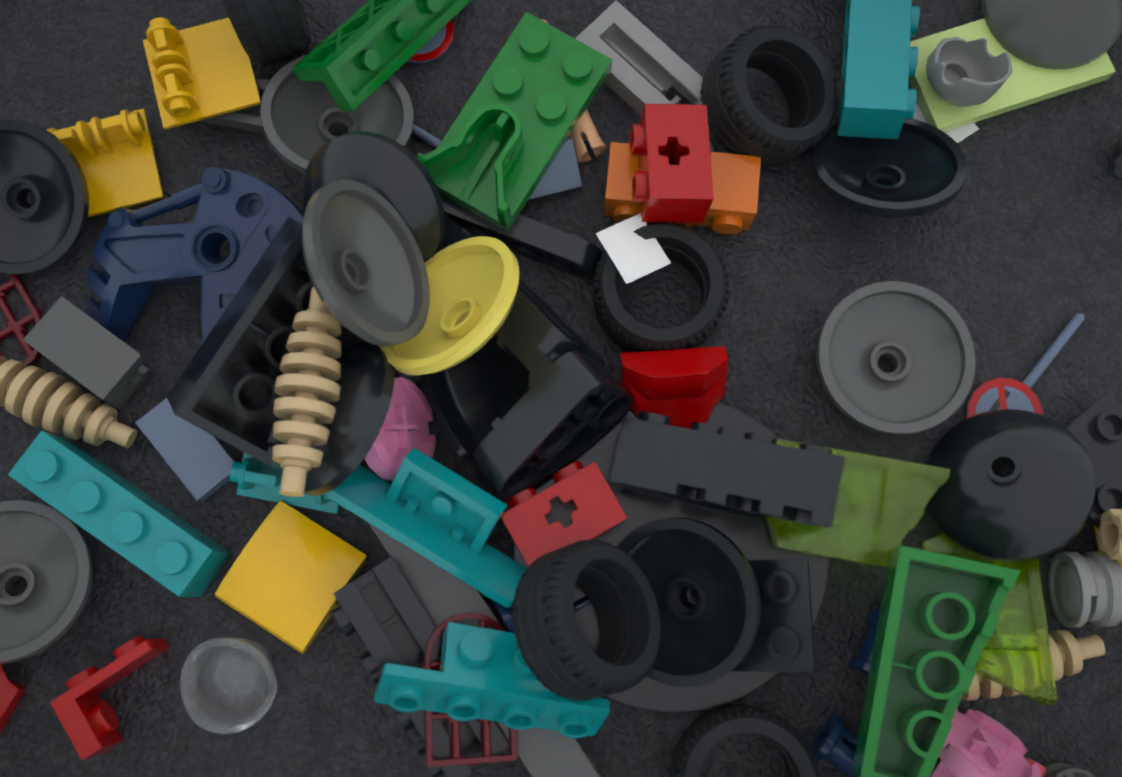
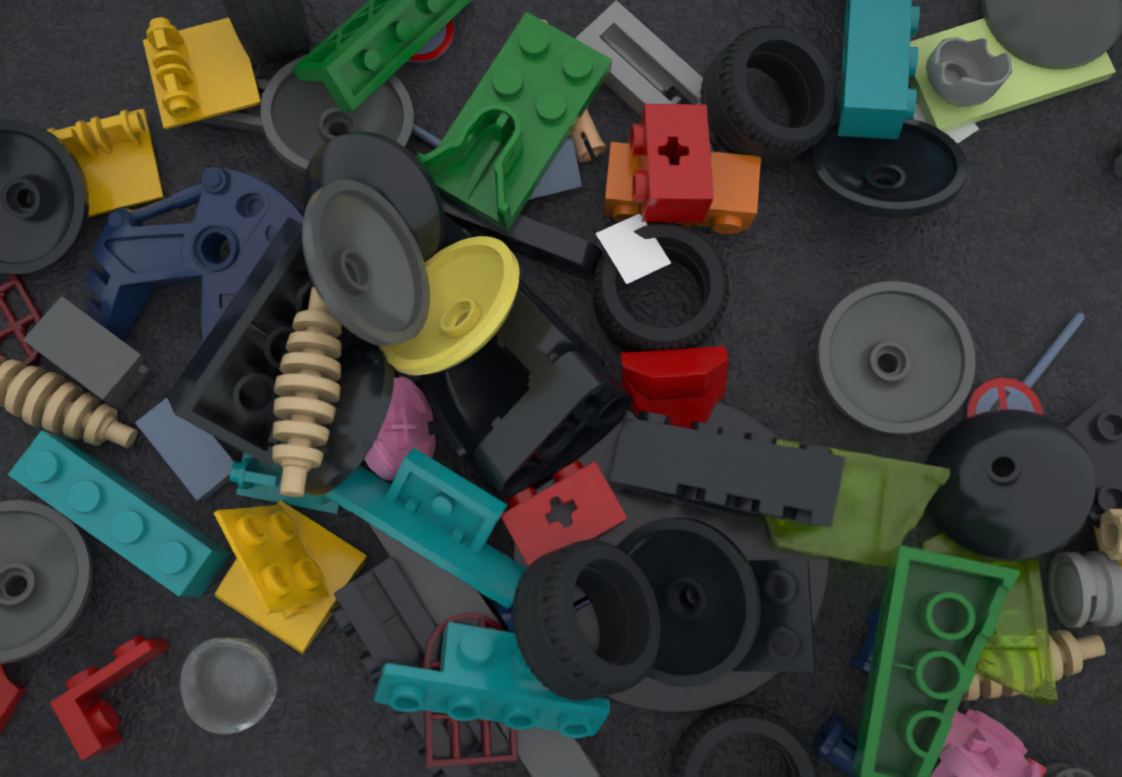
none -> yellow hinge [214,505,330,619]

